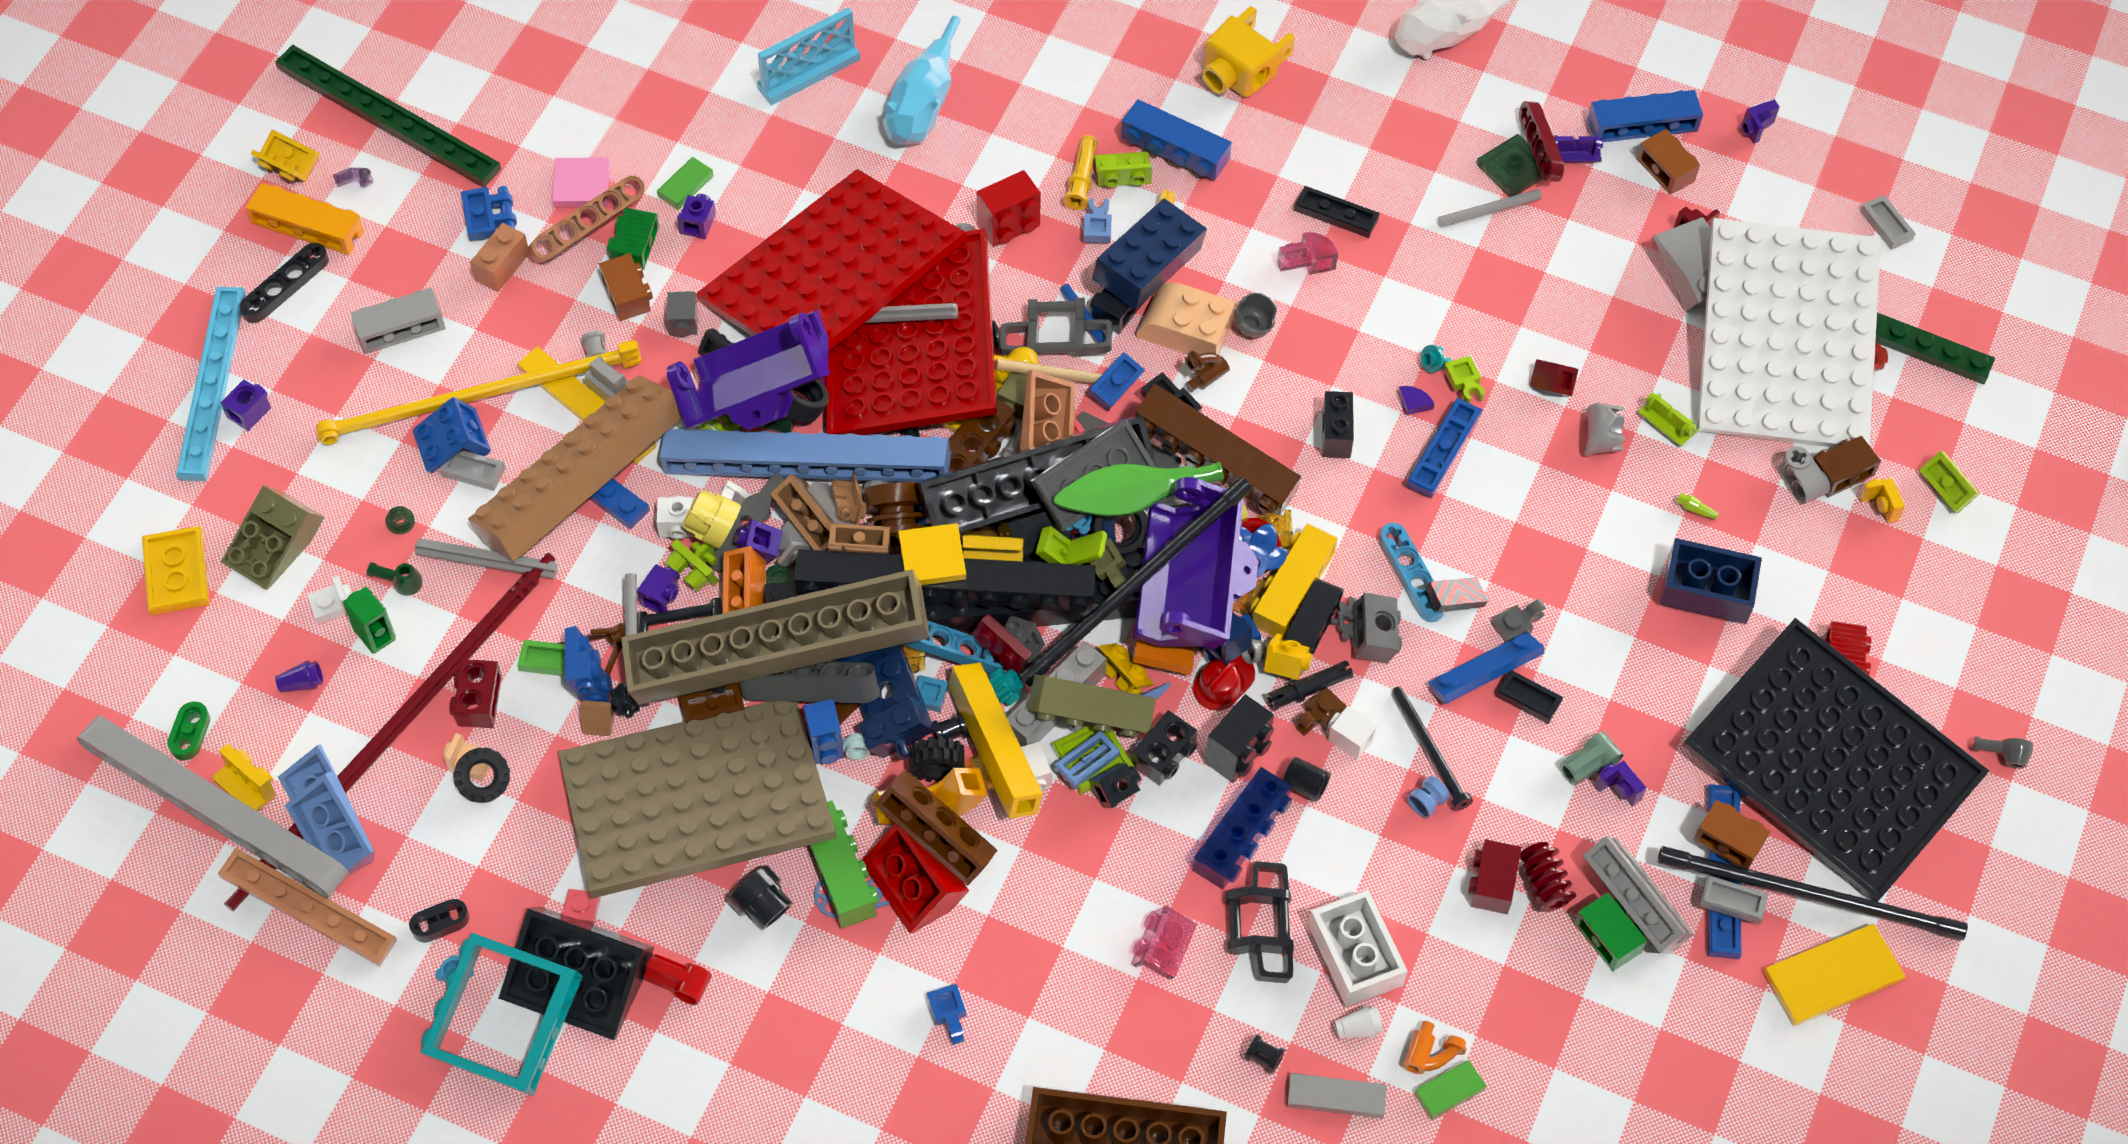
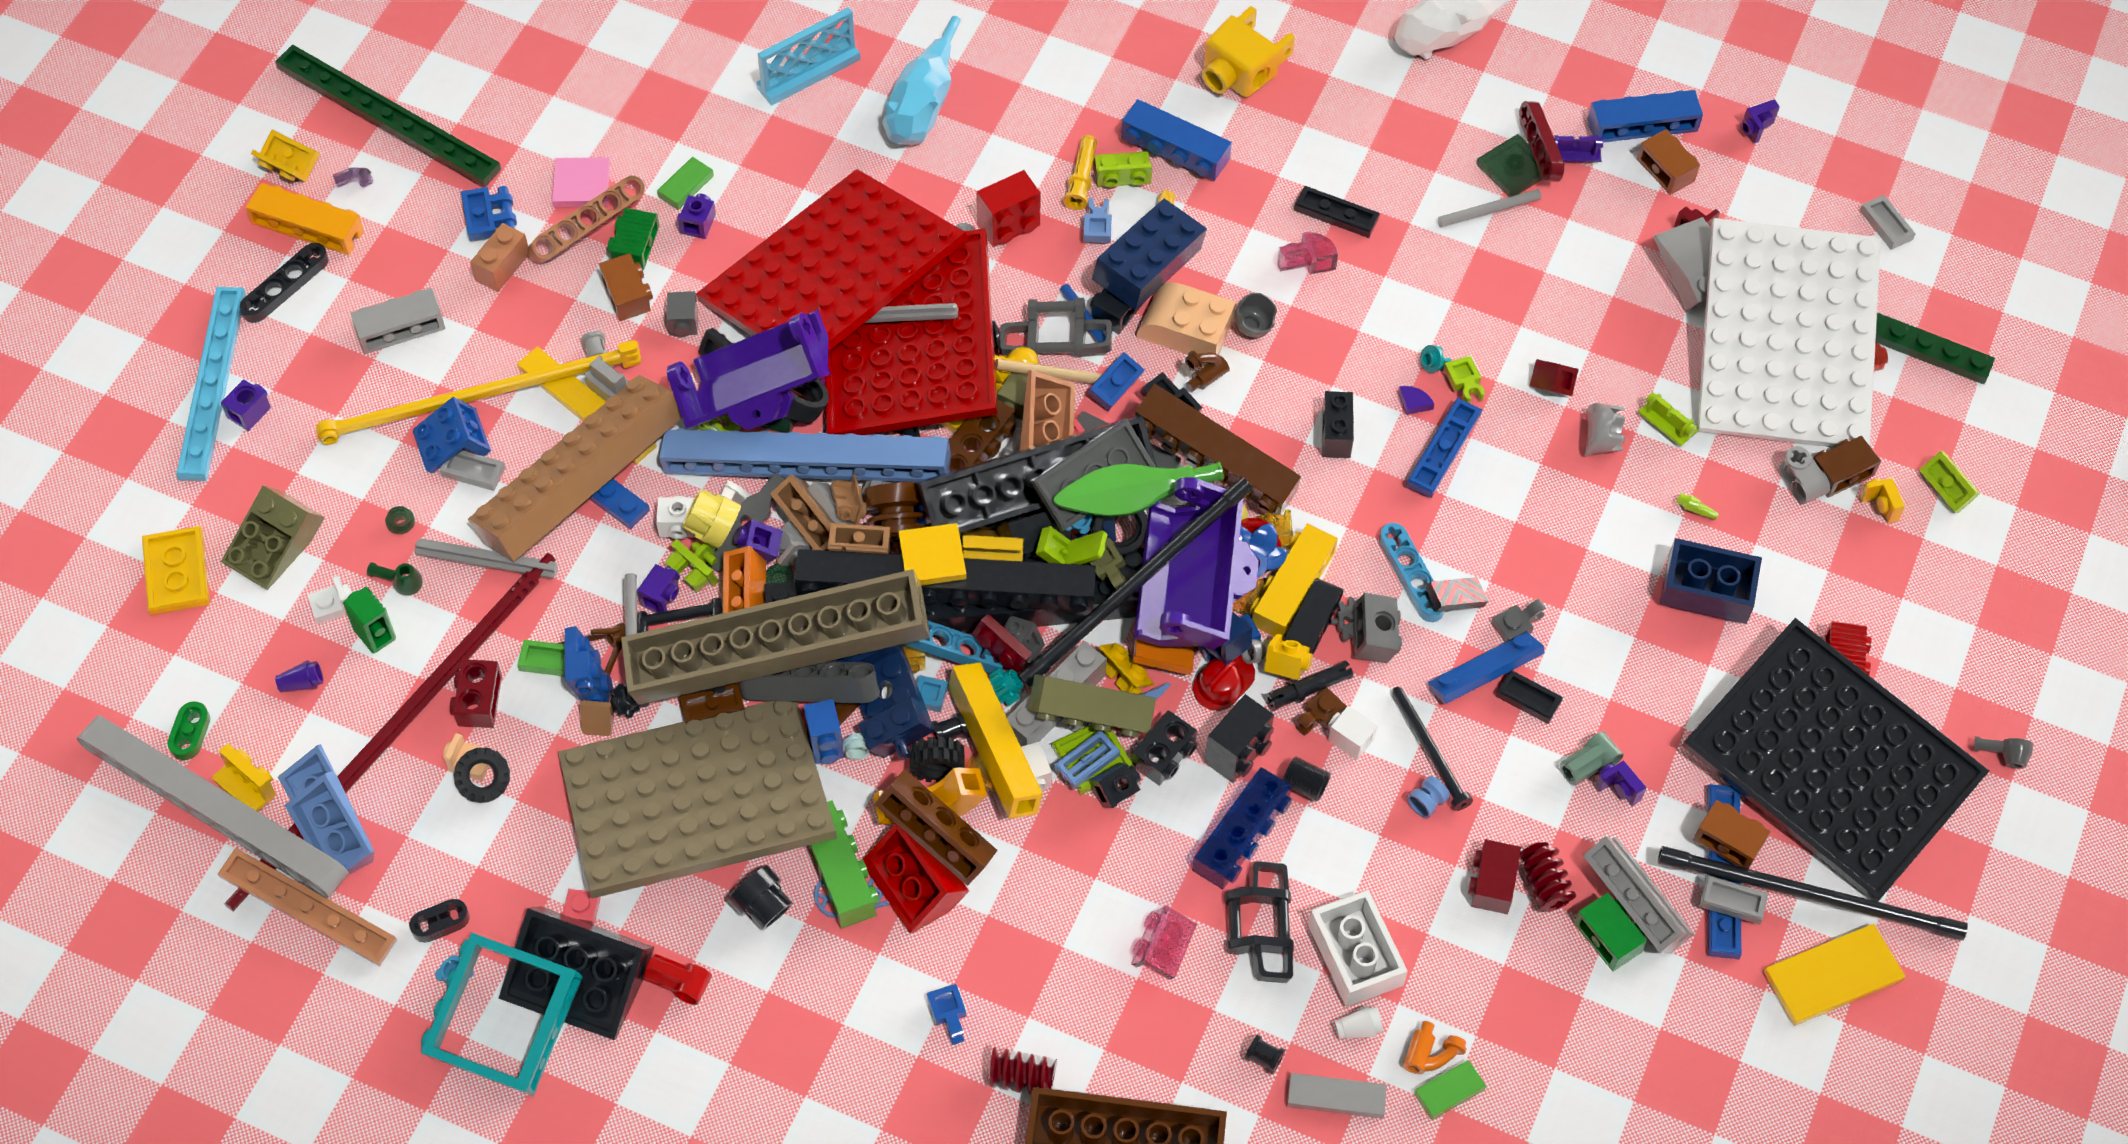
none -> dark red piece [988,1046,1057,1095]

